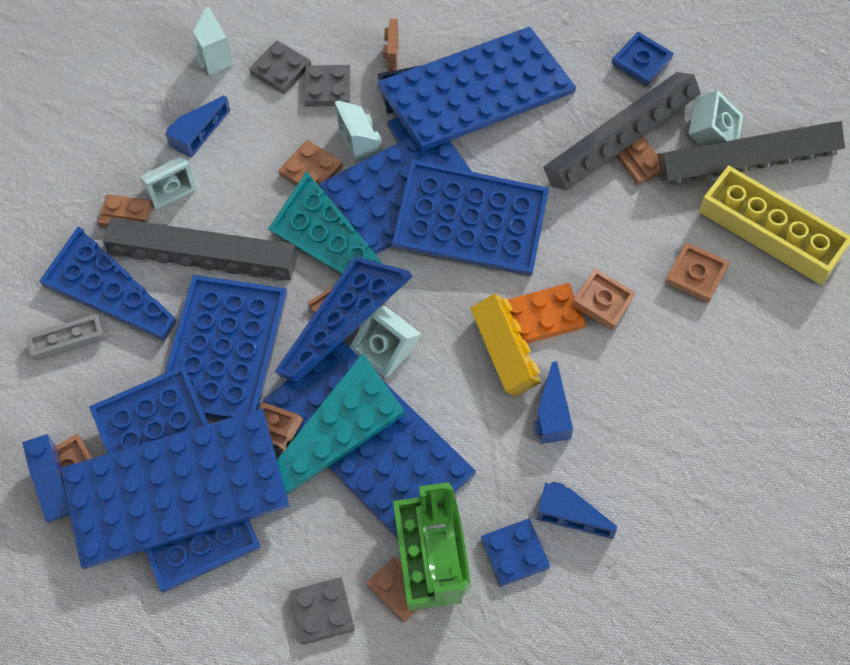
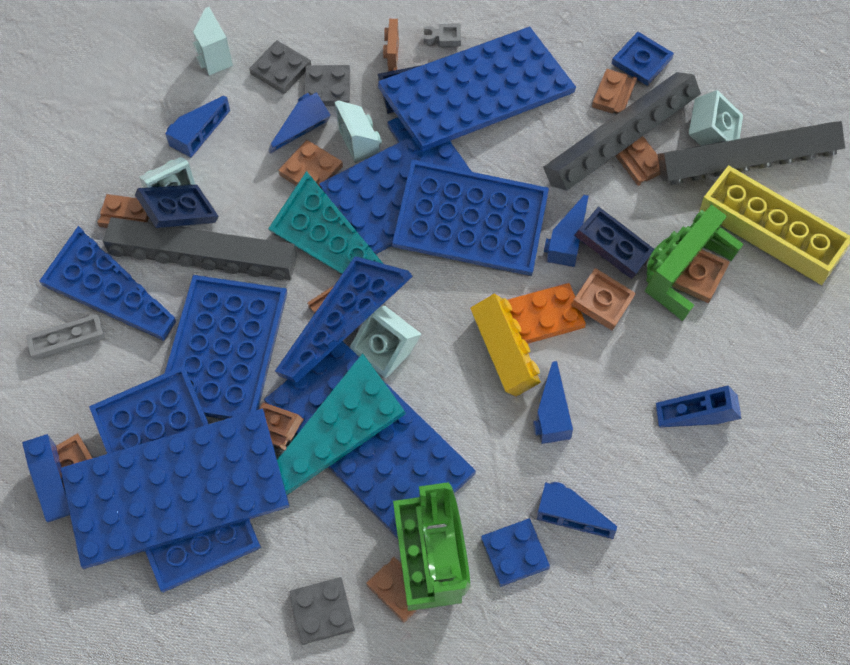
none -> dark blue plate [135,184,219,228]
none -> blue slope [268,92,331,153]
none -> light grey plate [424,23,461,47]
none -> blue slope [544,195,589,267]
none -> dark blue plate [574,206,654,279]
none -> nougat plate [592,69,637,114]
none -> bright green piece [644,204,743,321]
none -> blue slope [656,385,742,428]

